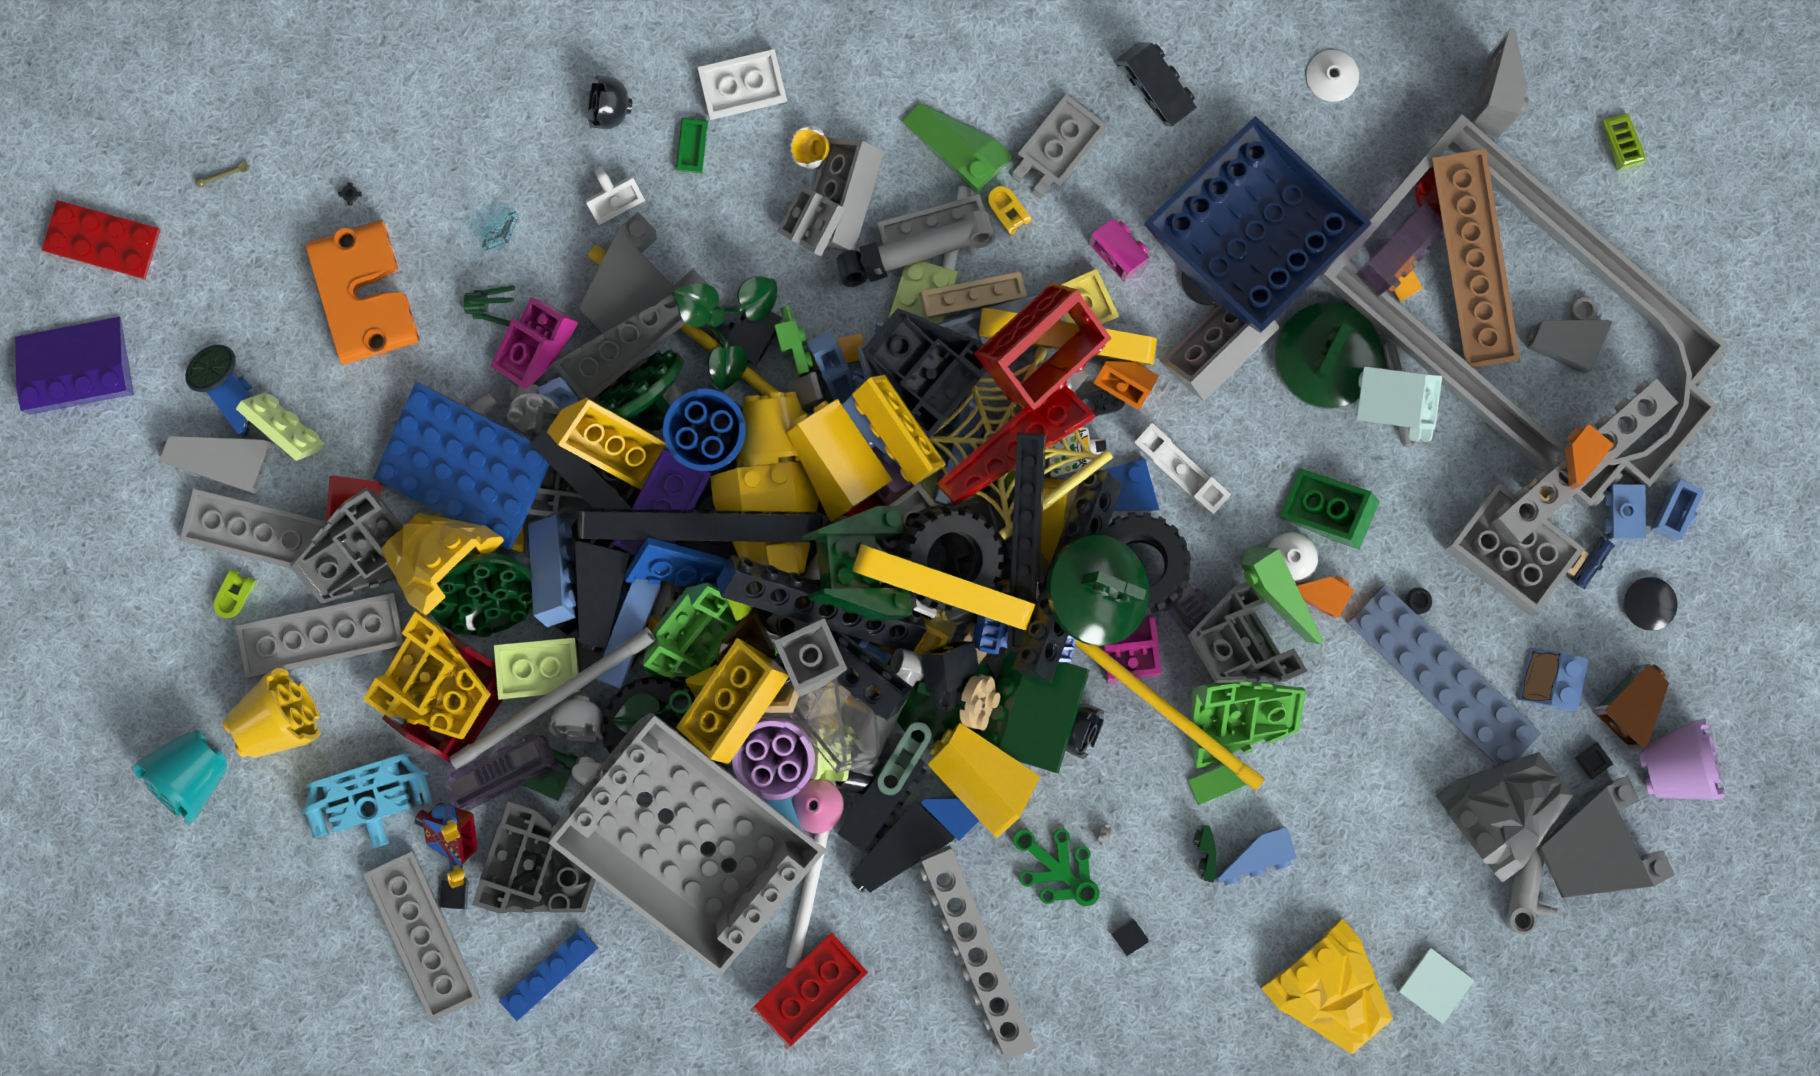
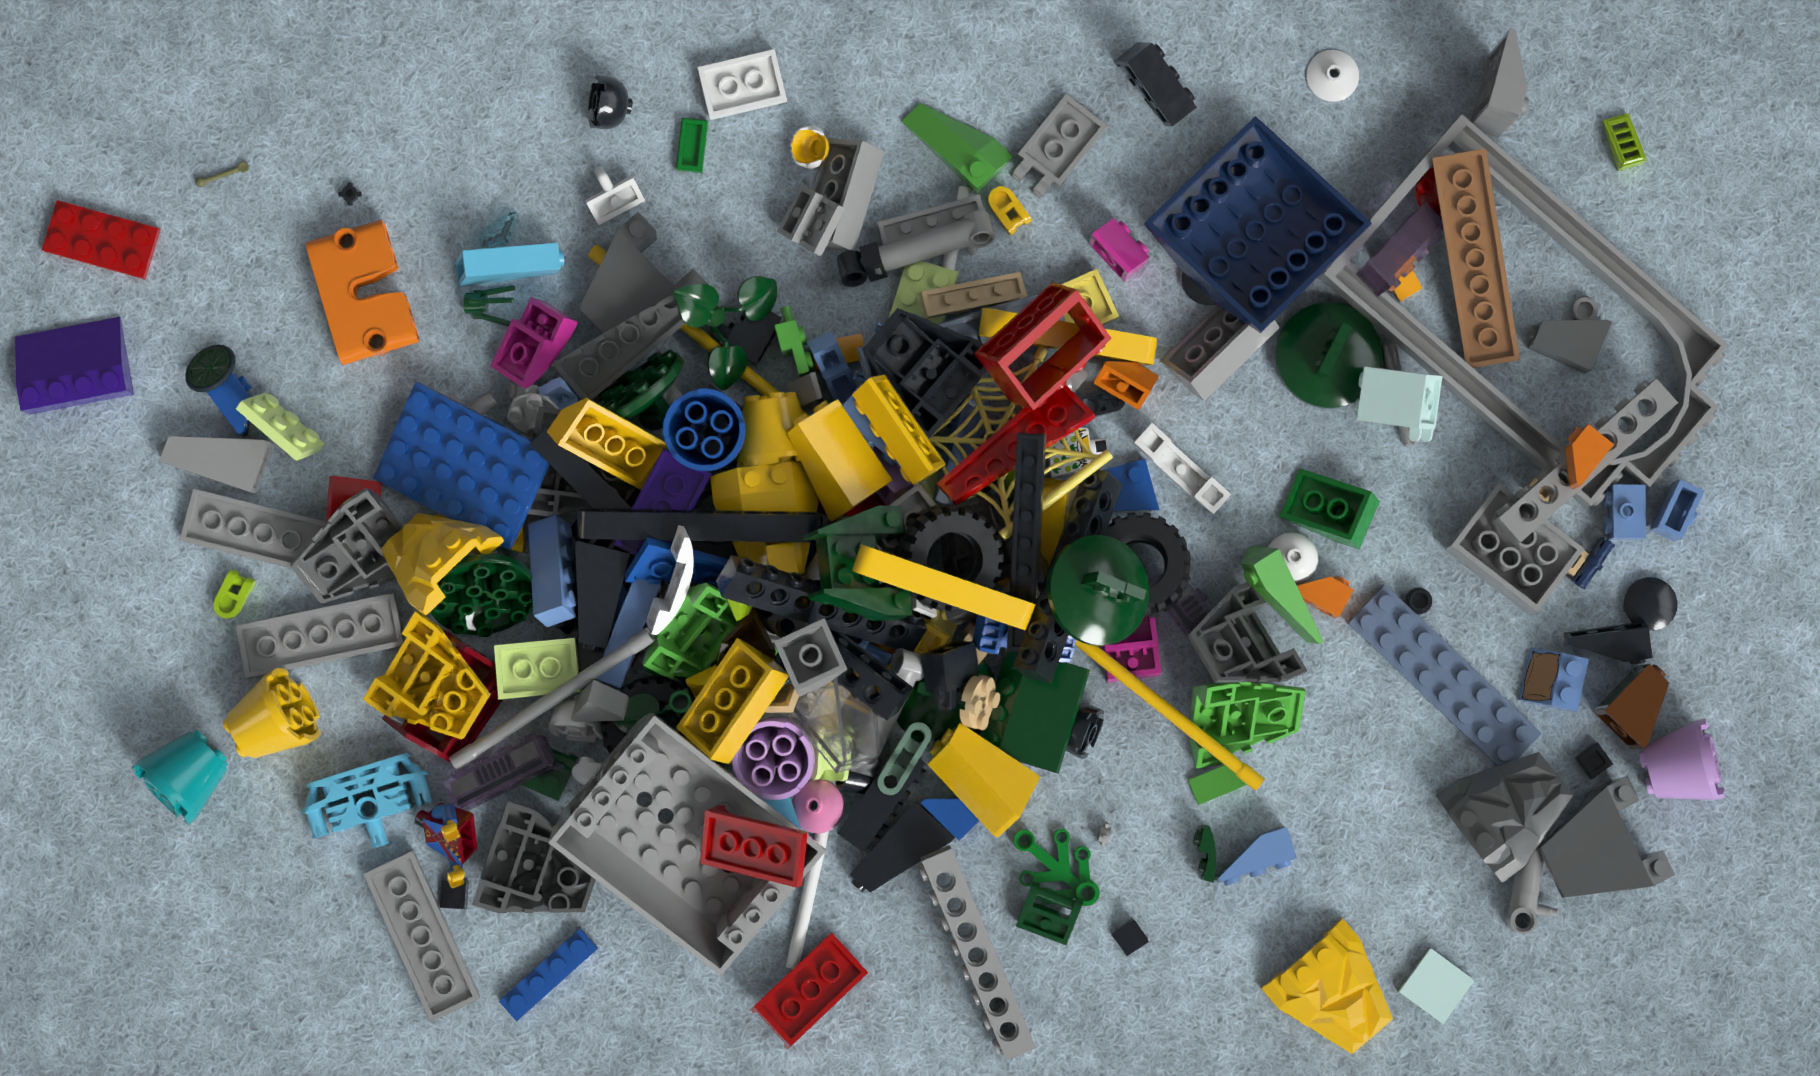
none -> medium azure slope [455,243,564,288]
none -> light grey slope [571,680,629,722]
none -> white slope [646,525,693,635]
none -> red plate [700,805,808,888]
none -> dark green plate [1016,881,1084,945]
none -> black slope [1564,621,1653,664]

